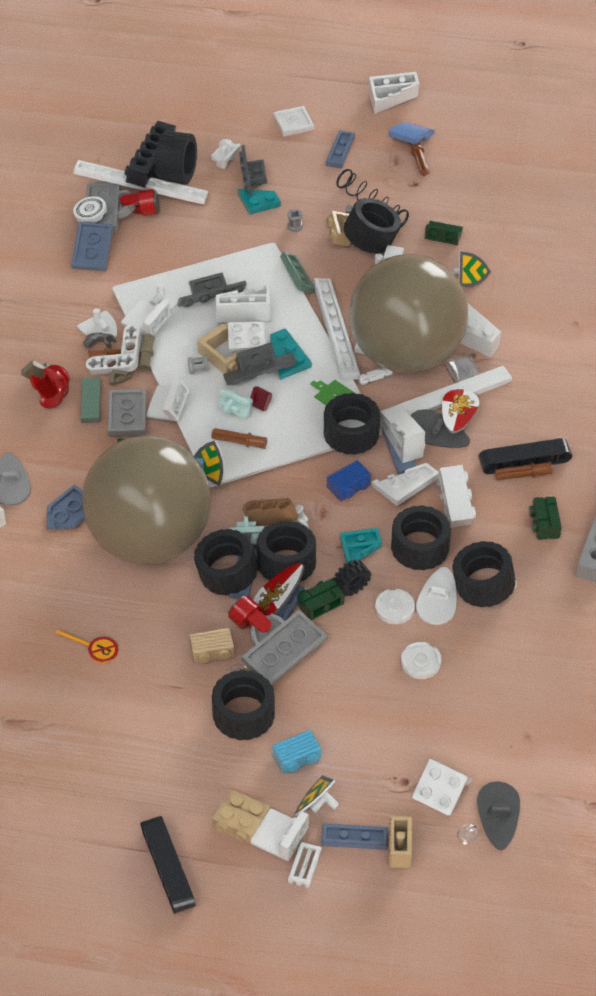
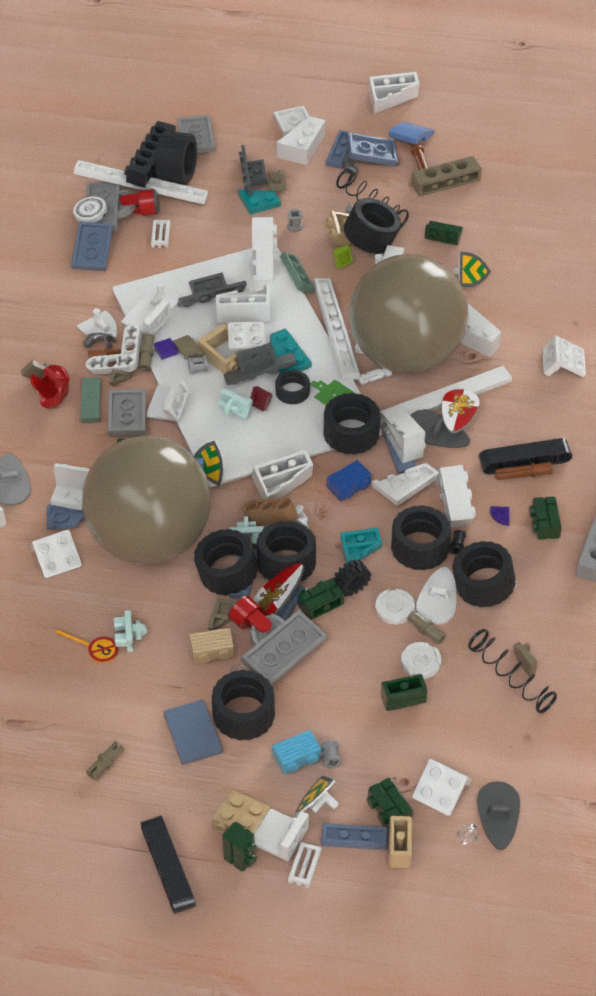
white hips [211,139,241,169] -> none
dark orange axle [211,428,268,449] -> none
clear piece [443,353,482,383] -> none
none -> white bracket [30,529,82,579]
none -> white bracket [51,463,90,511]
none -> dark tan pin [86,741,124,780]
none -> light aqua hips [114,610,147,652]
none -> white tile [151,220,171,248]
none -> dark purple tile [154,338,178,360]
none -> sand blue tile [164,700,222,765]
none -> dark tan slope [173,335,204,359]
none -> light grey plate [177,115,215,153]
none -> dark tan slope [208,598,236,631]
none -> dark green brick [222,822,257,871]
none -> white wedge [252,217,277,280]
none -> white wedge [252,450,313,499]
none -> dark tan slope [267,169,286,191]
none -> black tyre [275,370,310,404]
none -> white wedge [276,116,325,165]
none -> light grey bush [320,740,342,769]
none -> lime tile [332,245,354,269]
none -> flat silver piece [343,151,359,174]
none -> sand blue tile [346,132,398,166]
none -> dark green brick [366,778,413,828]
none -> dark green brick [381,674,427,711]
none -> dark tan pin [407,610,445,645]
none -> dark tan brick [412,156,482,197]
none -> black pin [449,530,466,555]
none -> black piece [468,629,557,713]
none -> dark purple tile [490,506,510,526]
none -> dark tan slope [513,642,538,677]
none -> white bracket [542,335,586,377]

